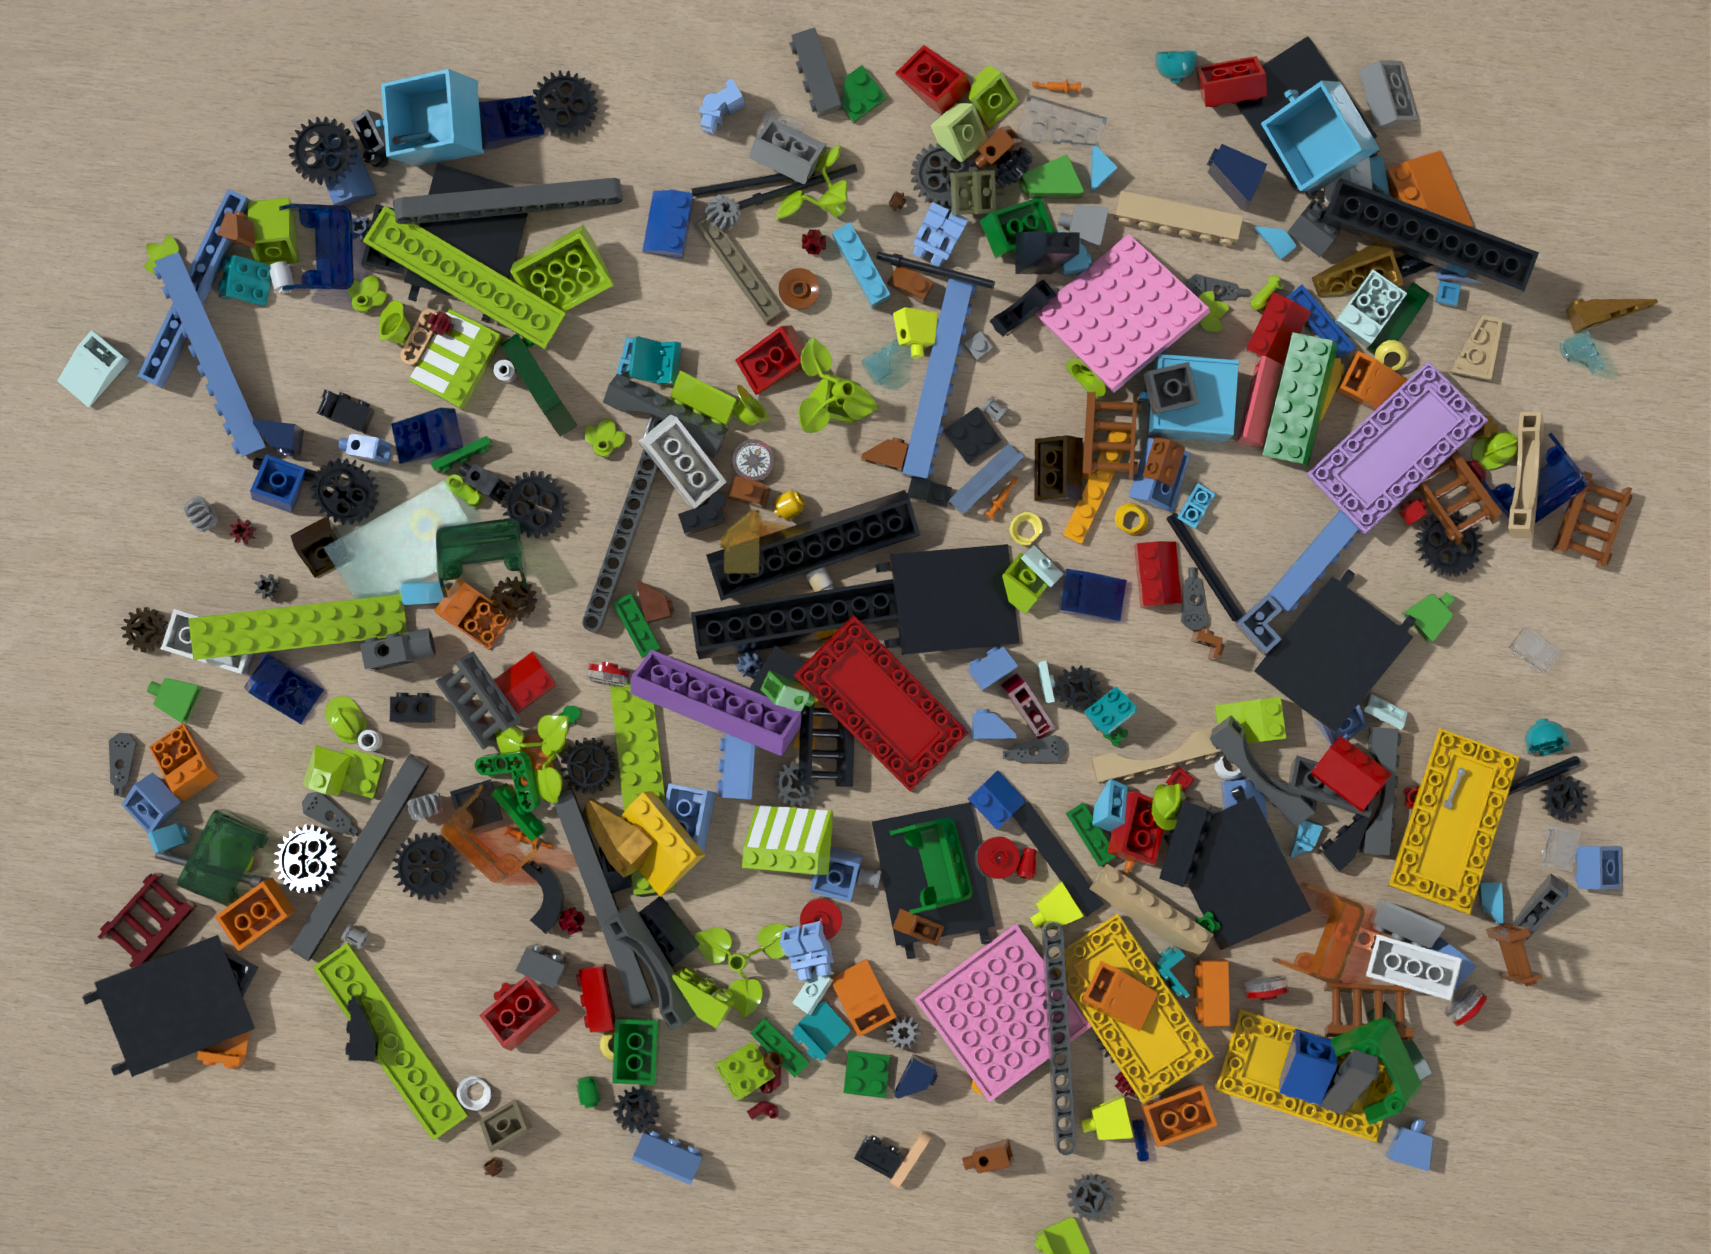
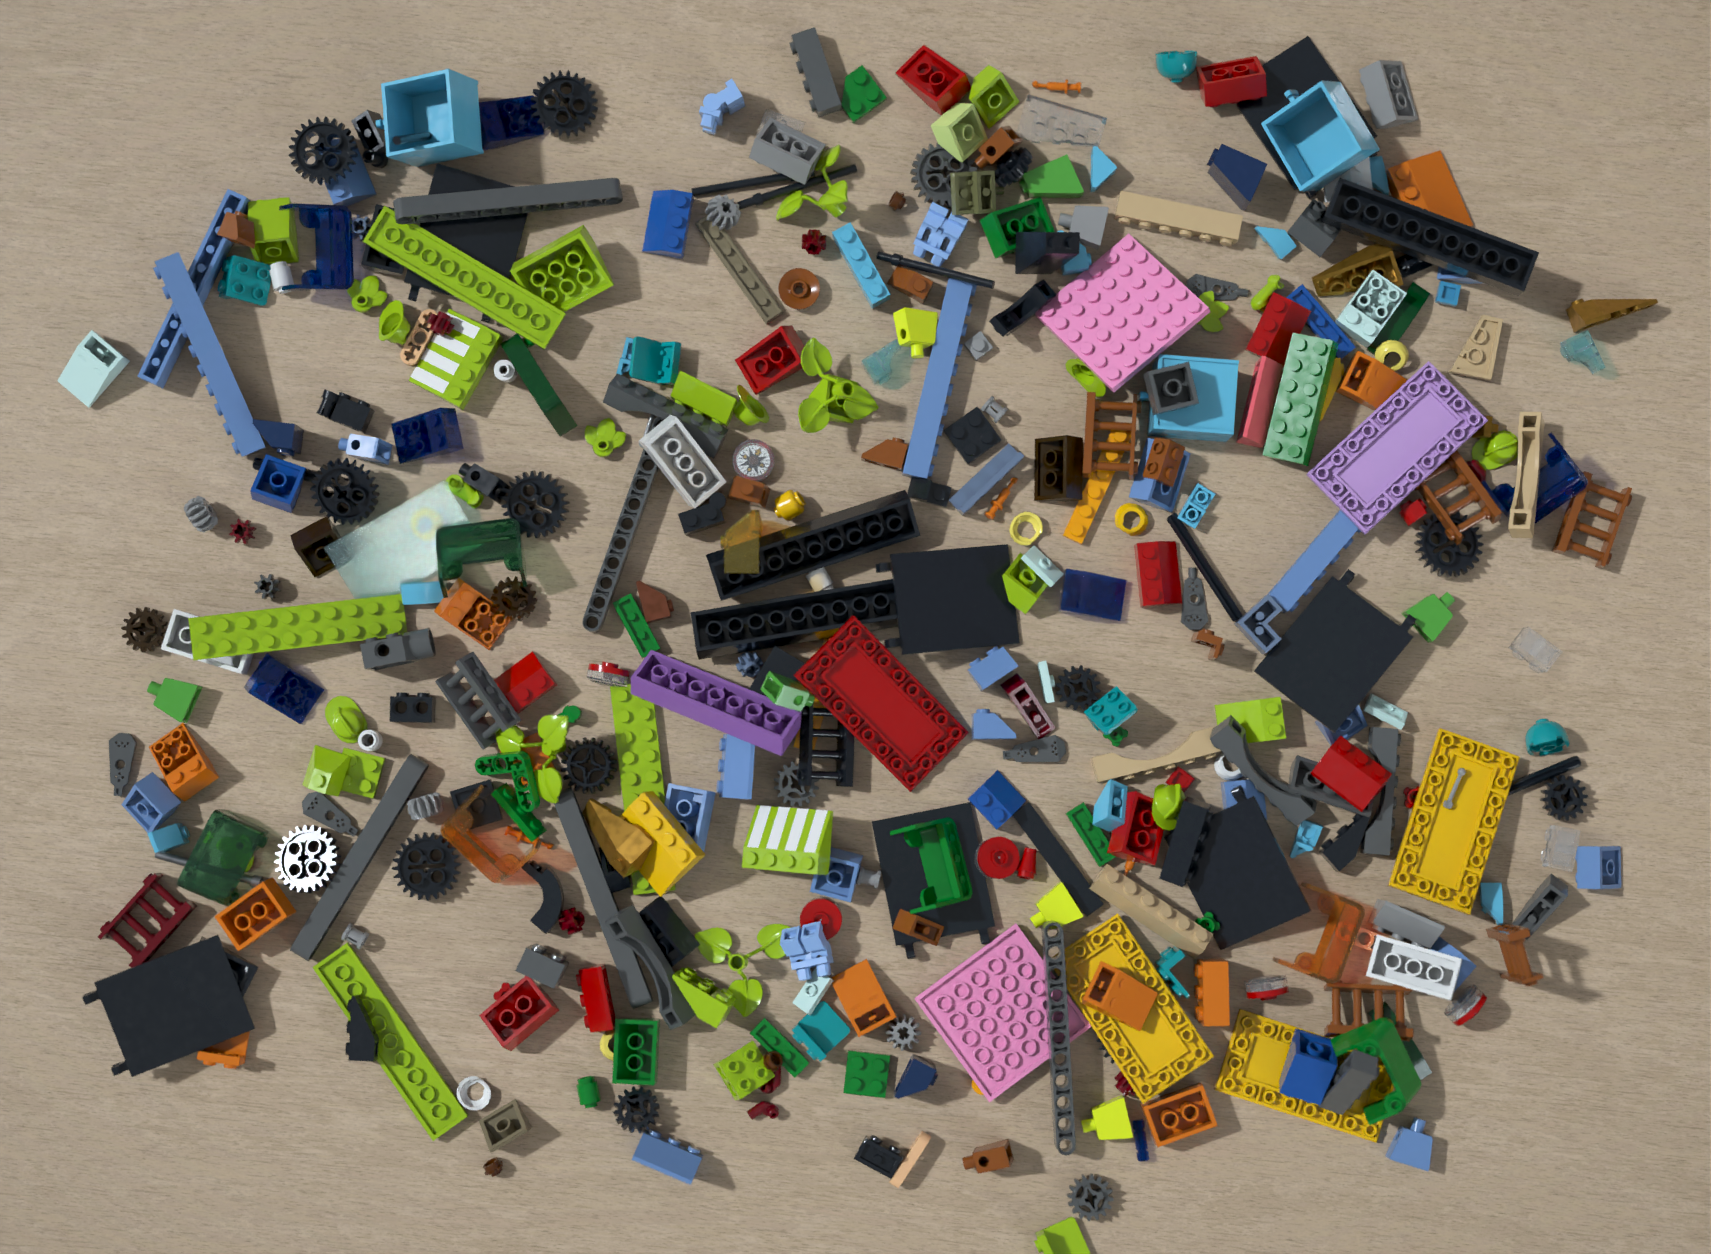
lime plate [144,235,179,274] -> none
green plate [431,436,493,473] -> none

